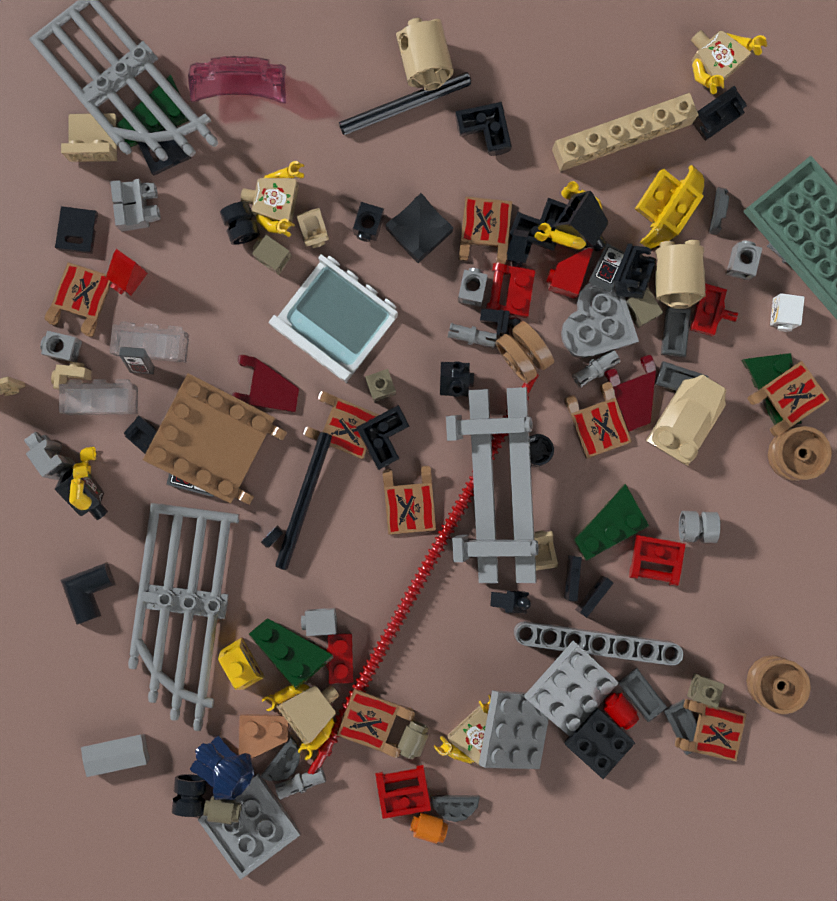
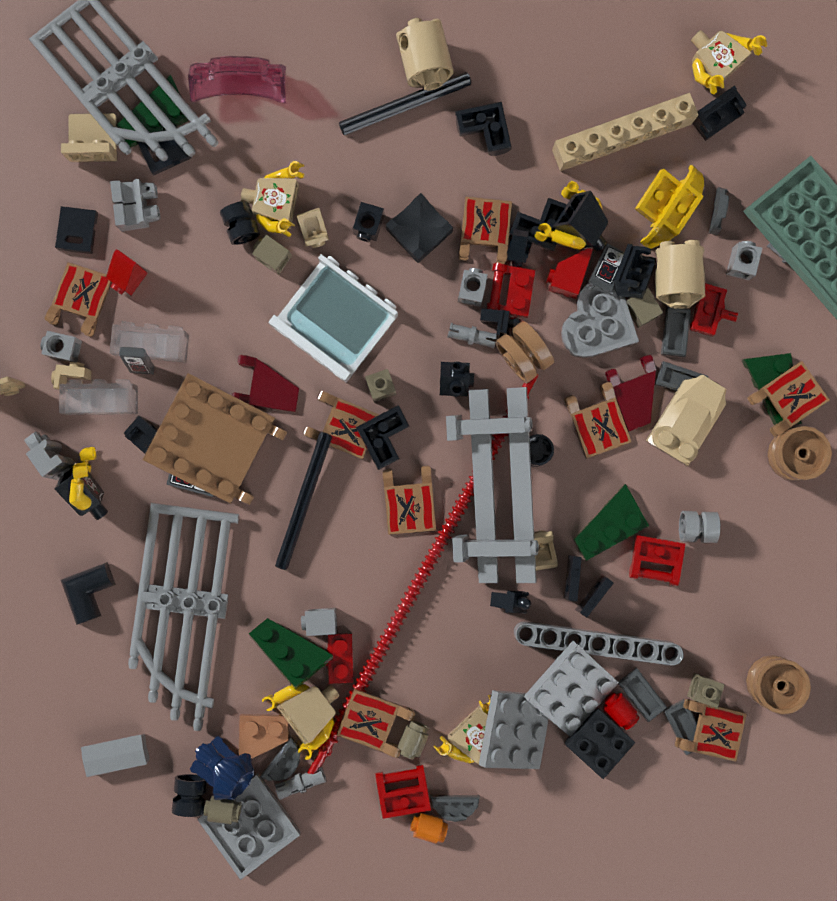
yellow torso [218,637,265,690] -> none
black tile [261,525,283,548] -> none
light grey pin [572,350,620,388] -> none
white brick [770,294,804,332] -> none

